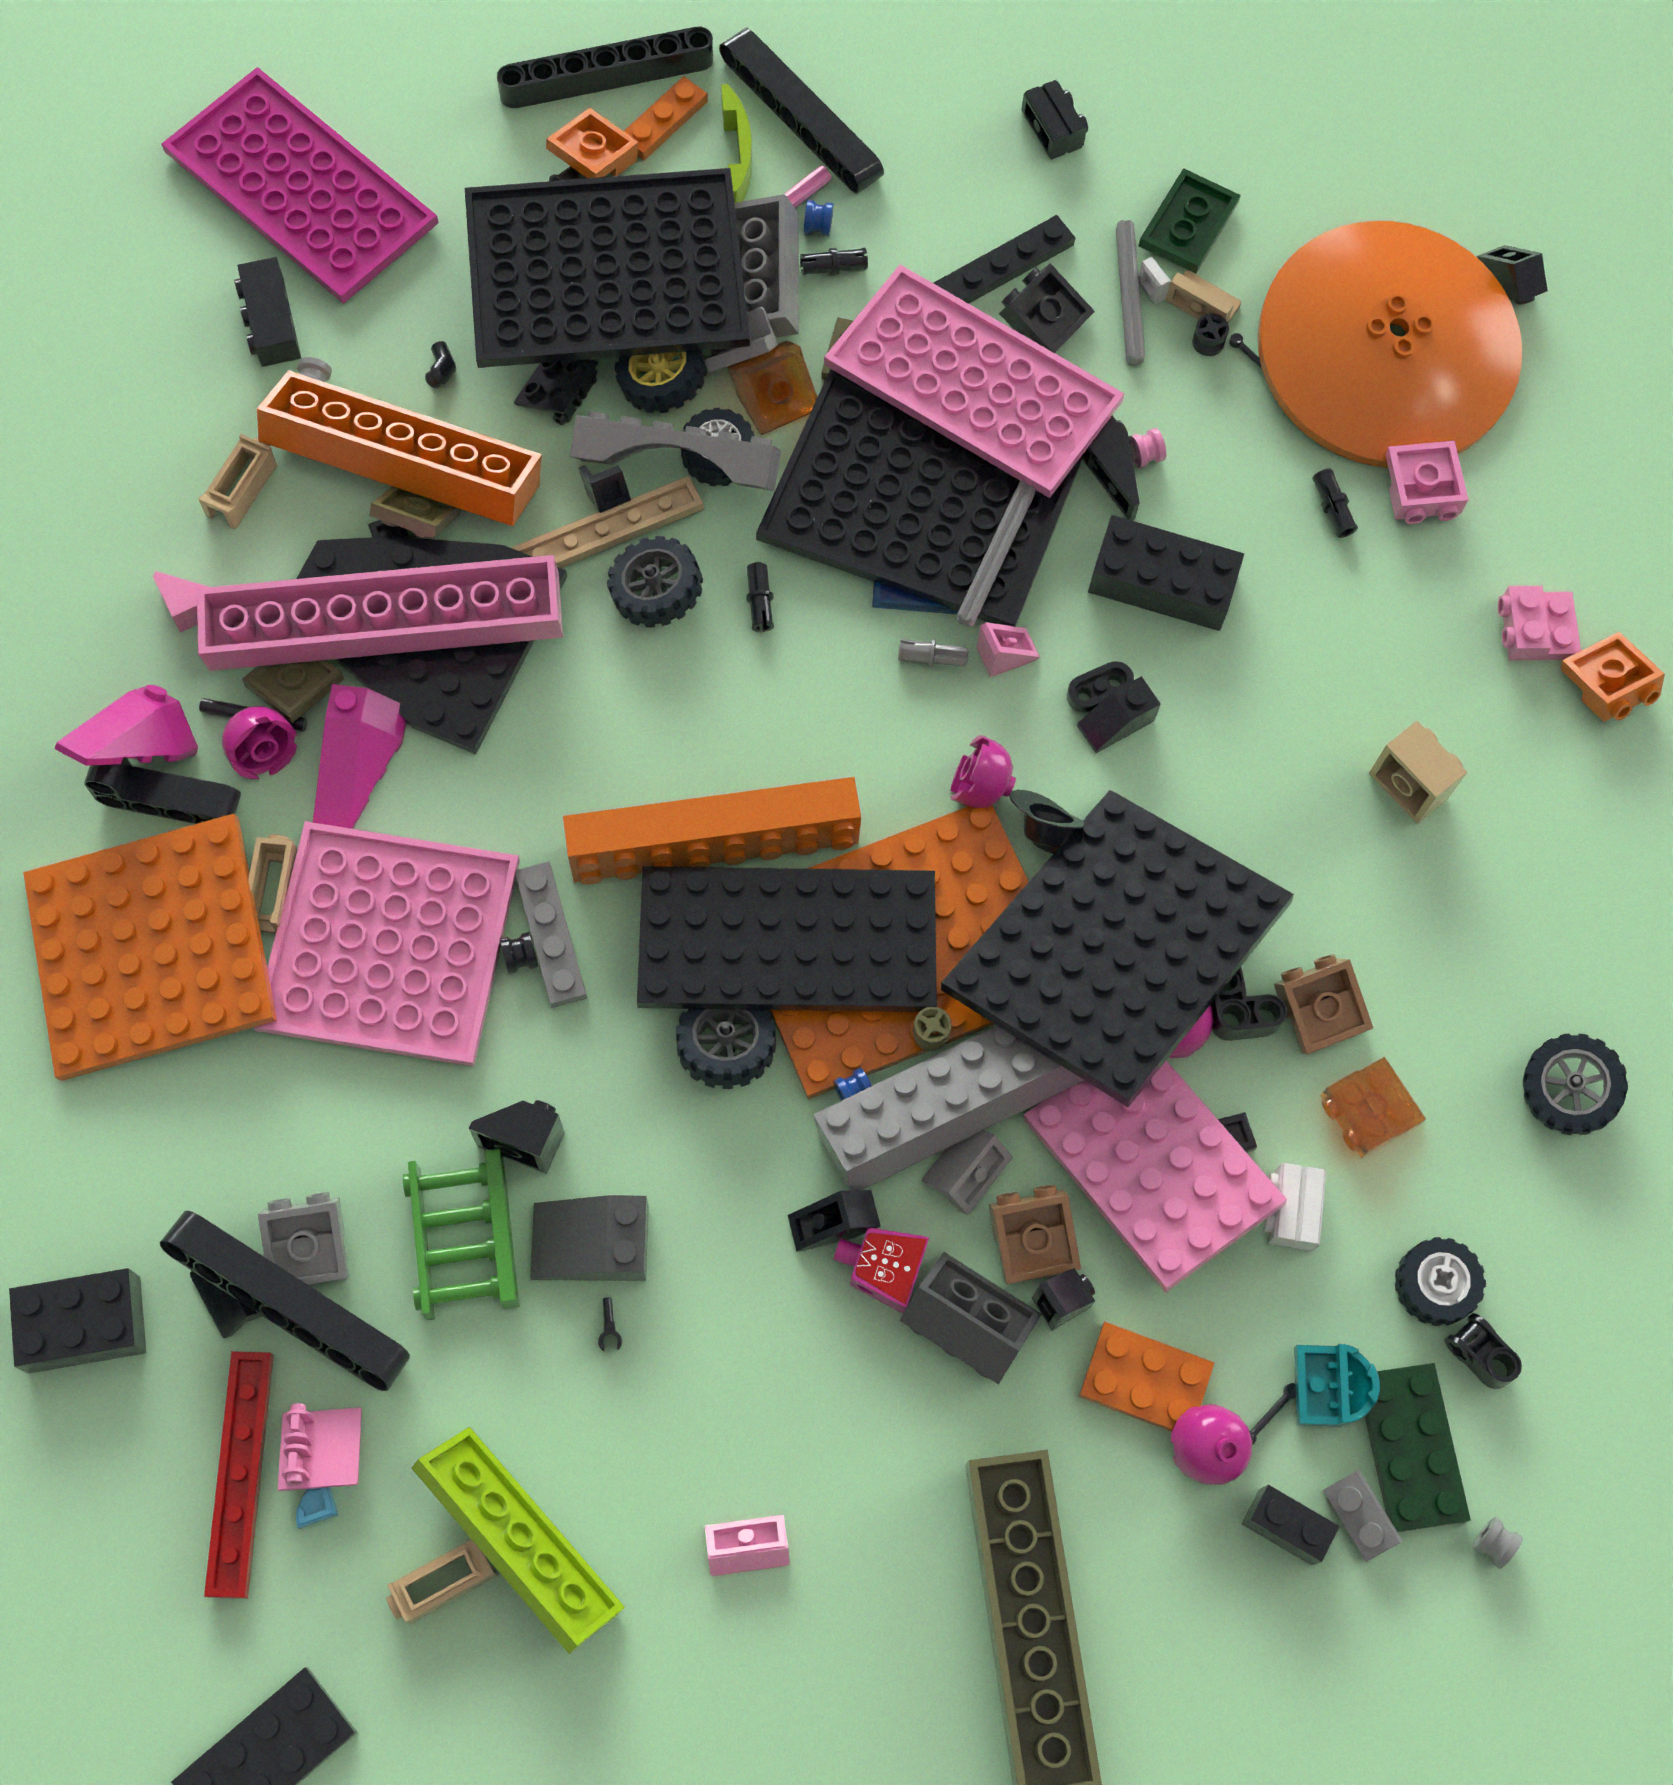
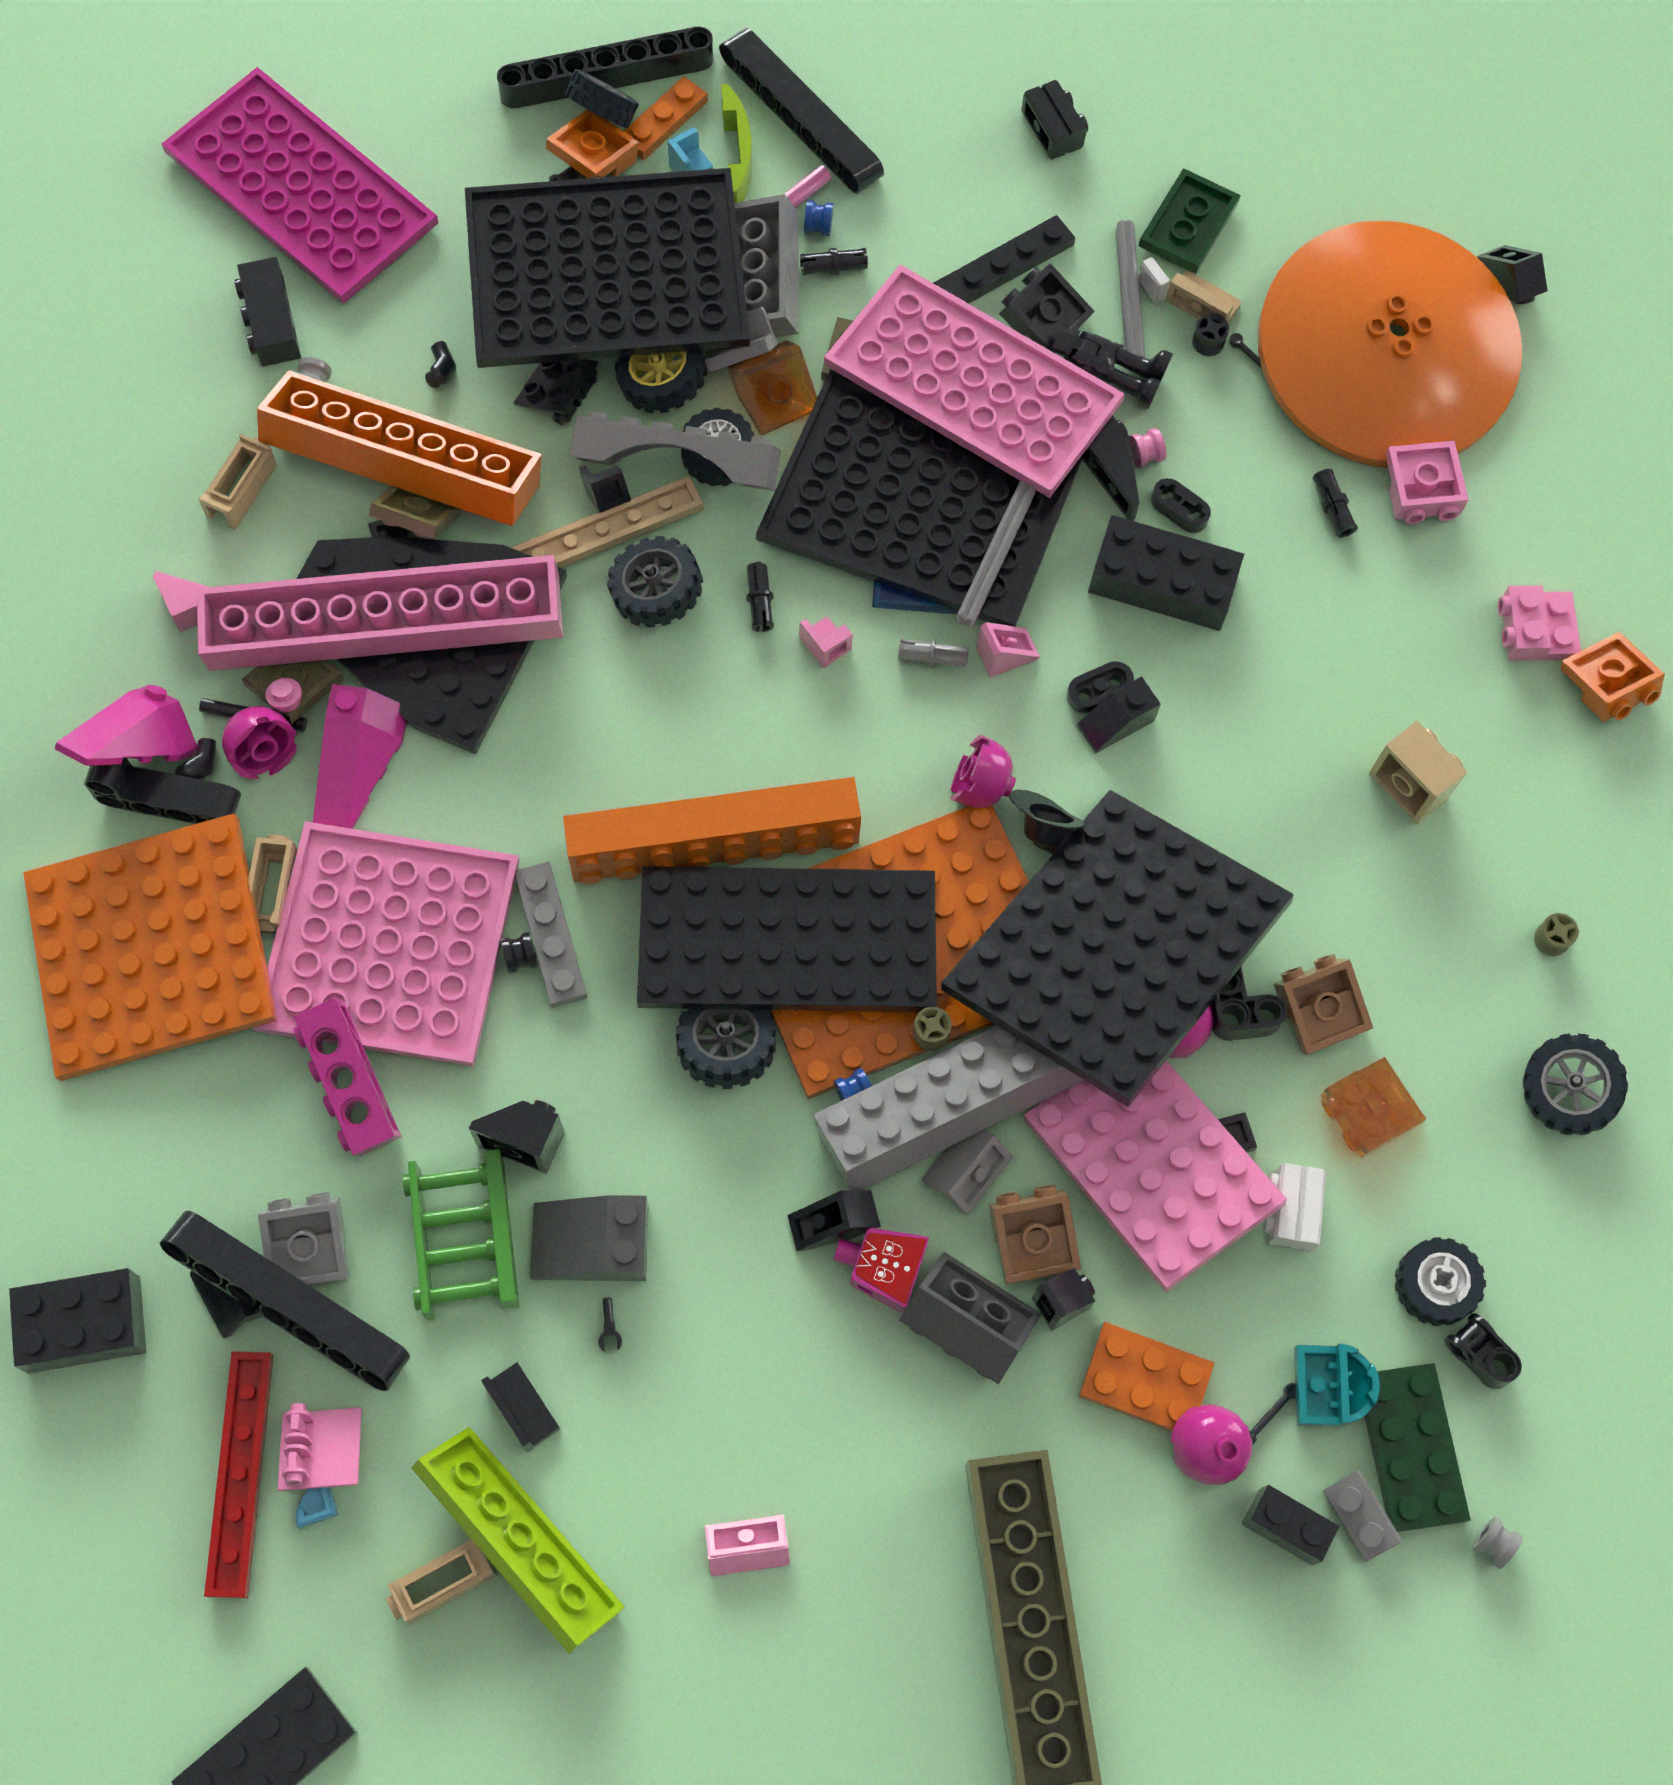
none -> black arm [174,738,216,780]
none -> bright pink plate [265,678,302,713]
none -> dark pink brick [293,997,402,1156]
none -> black panel [481,1362,561,1452]
none -> black wheel [564,69,639,128]
none -> medium azure panel [667,127,713,172]
none -> bright pink panel [799,617,853,668]
none -> black piece [1051,327,1173,409]
none -> black beam [1151,478,1211,533]
none -> olive wheel [1534,913,1579,956]

